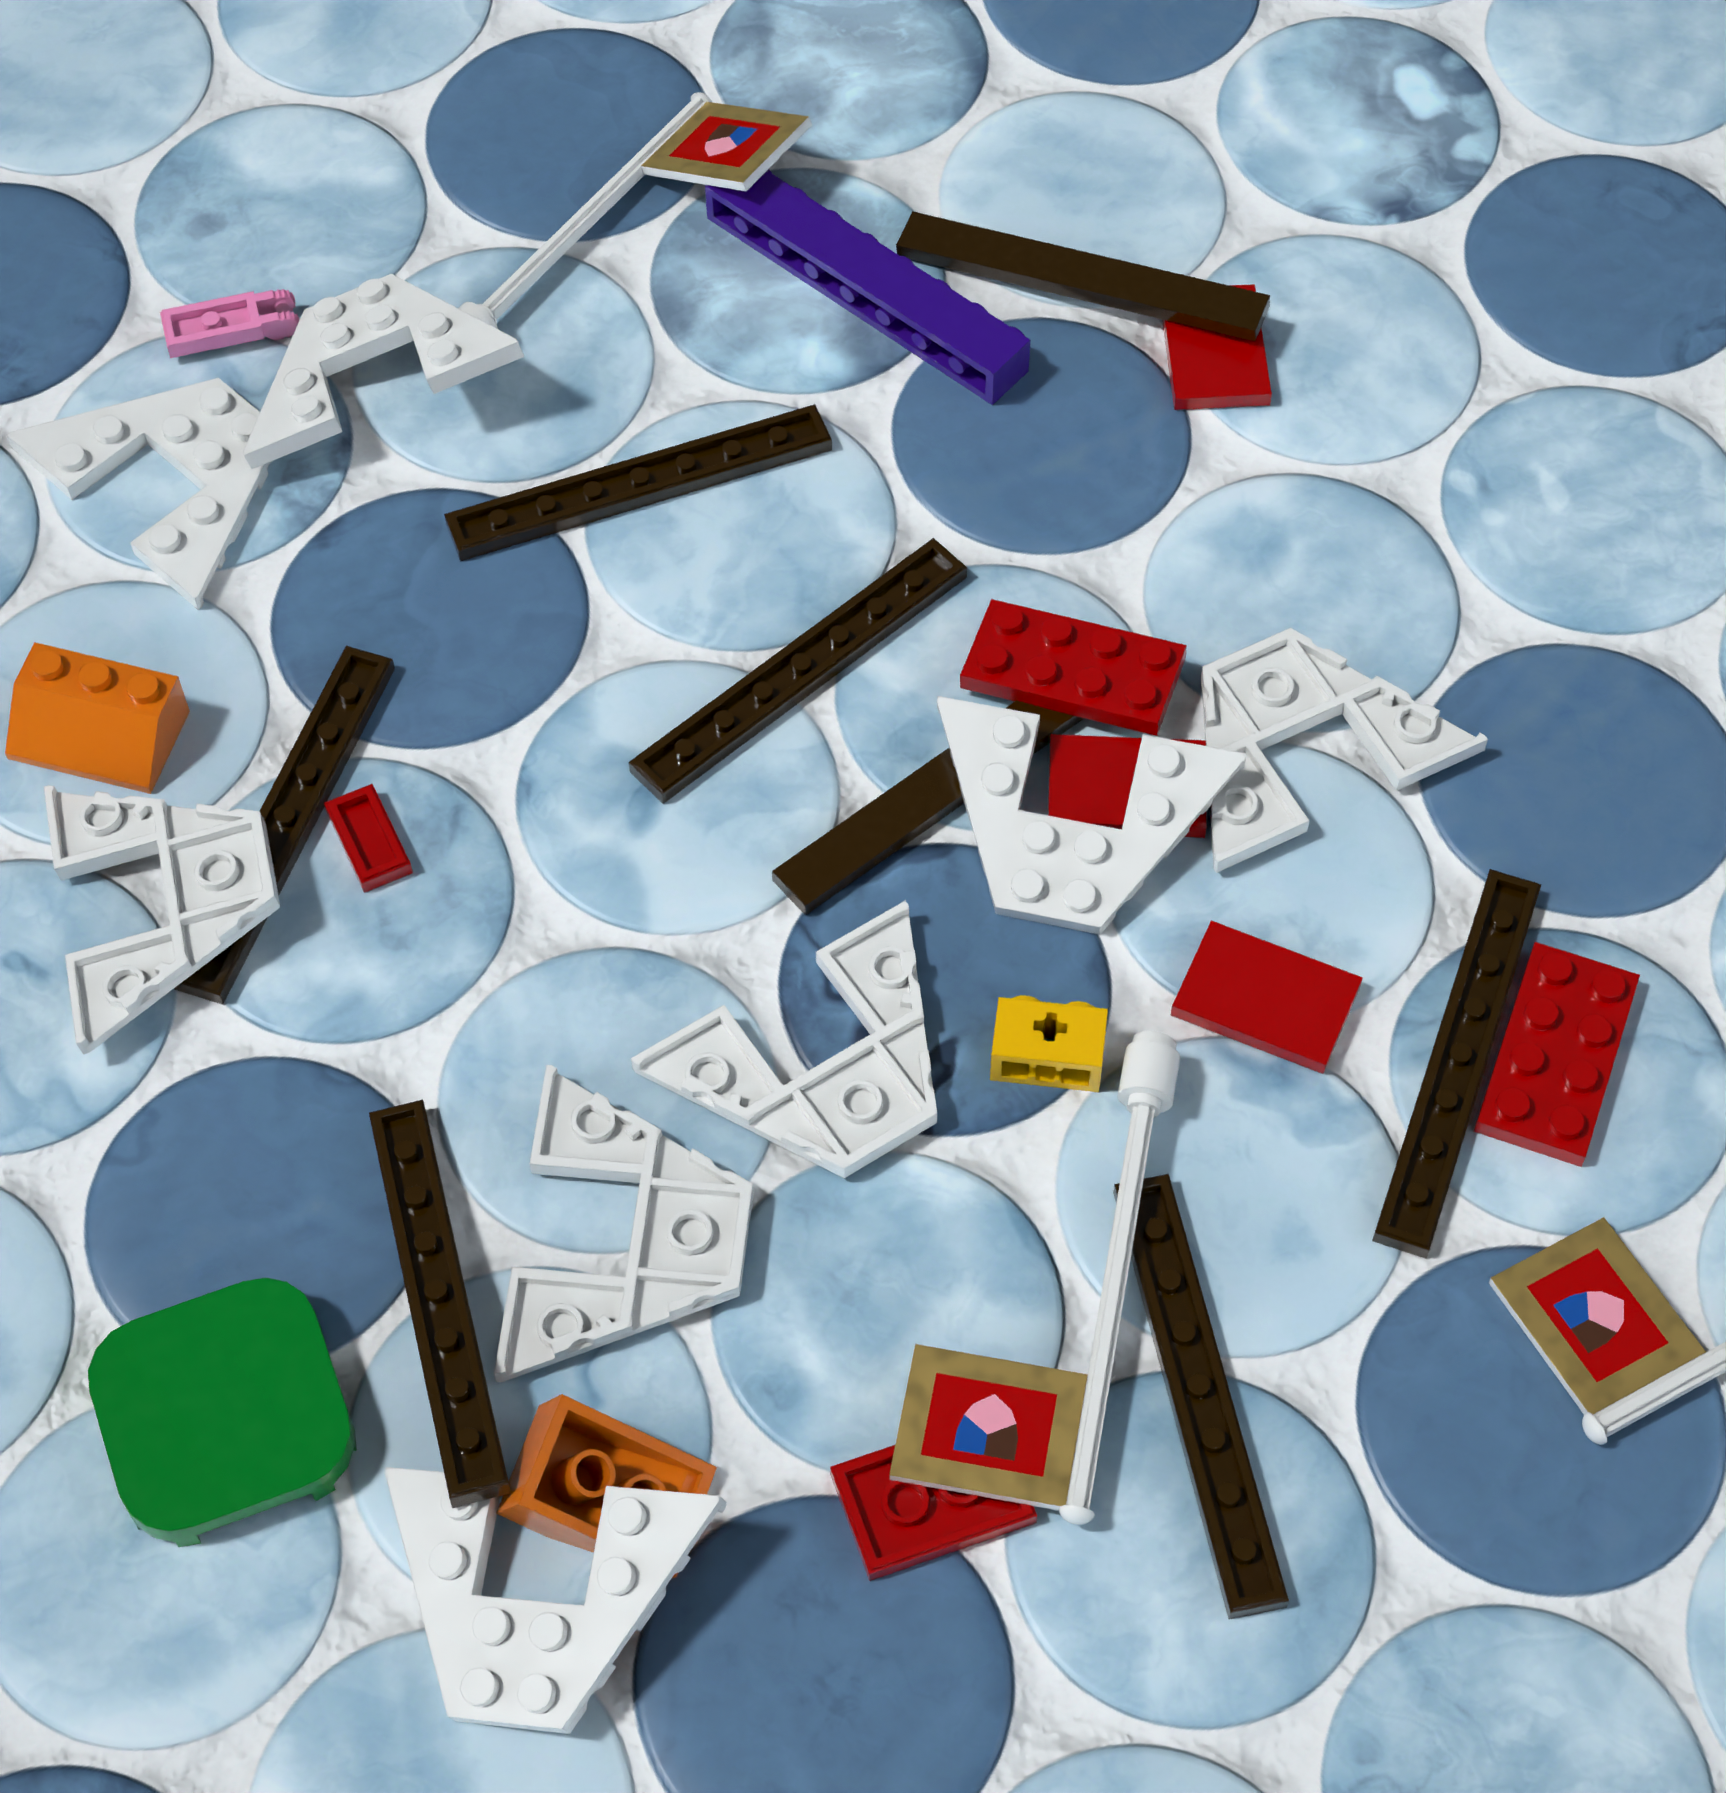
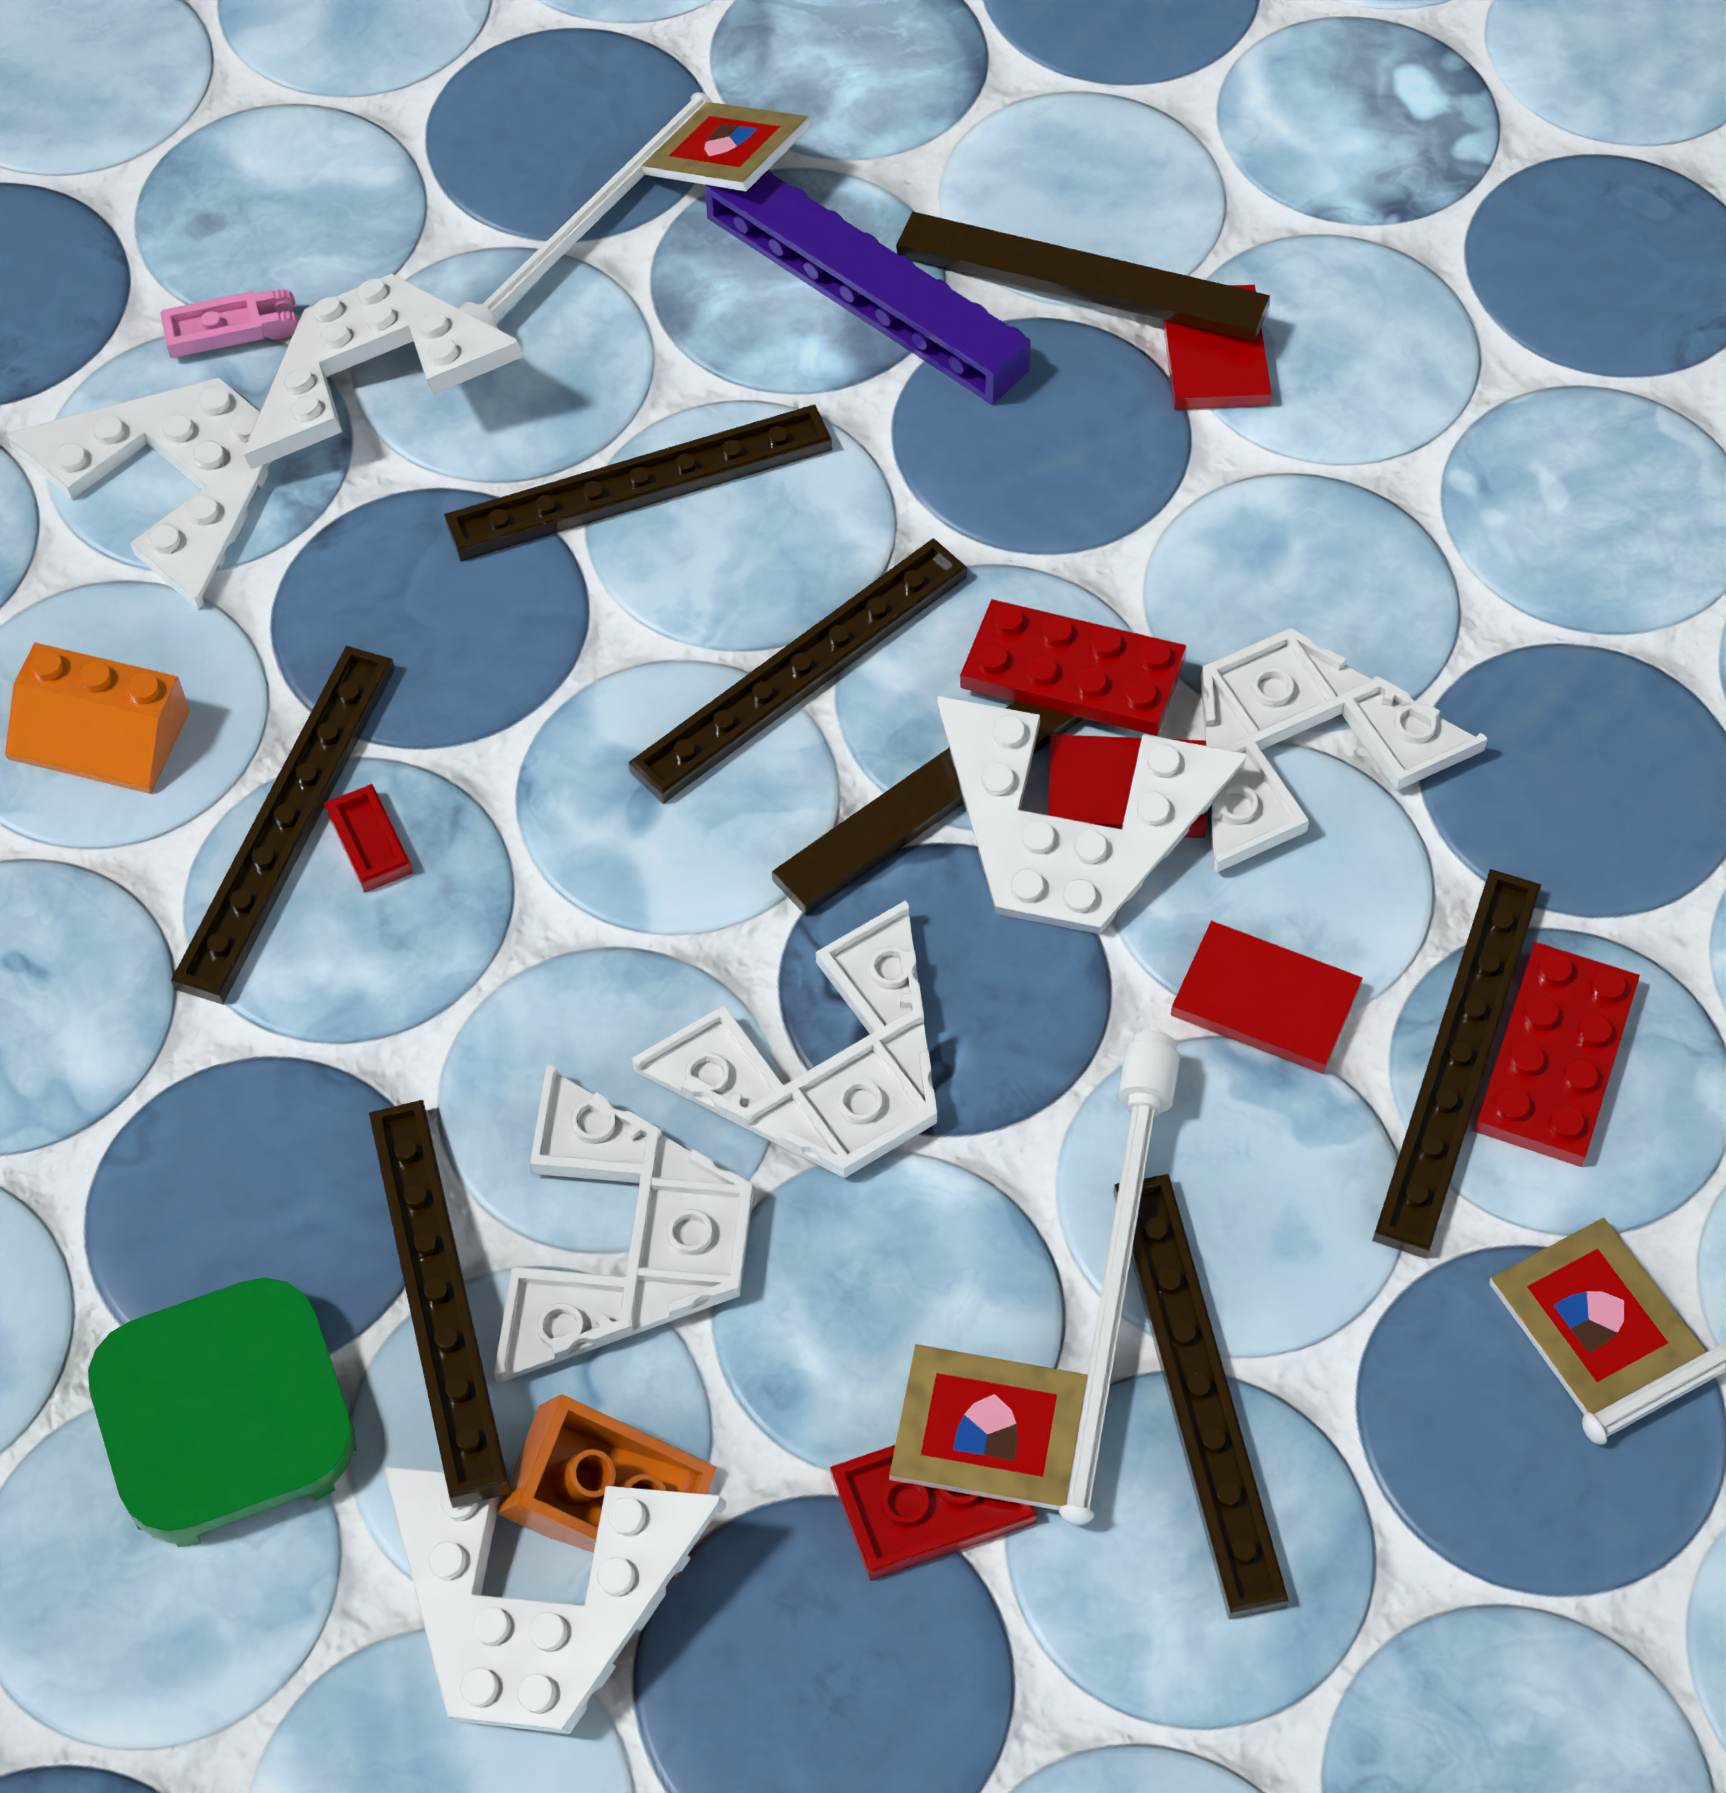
white wing [44,785,280,1055] -> none
yellow brick [990,995,1108,1092] -> none

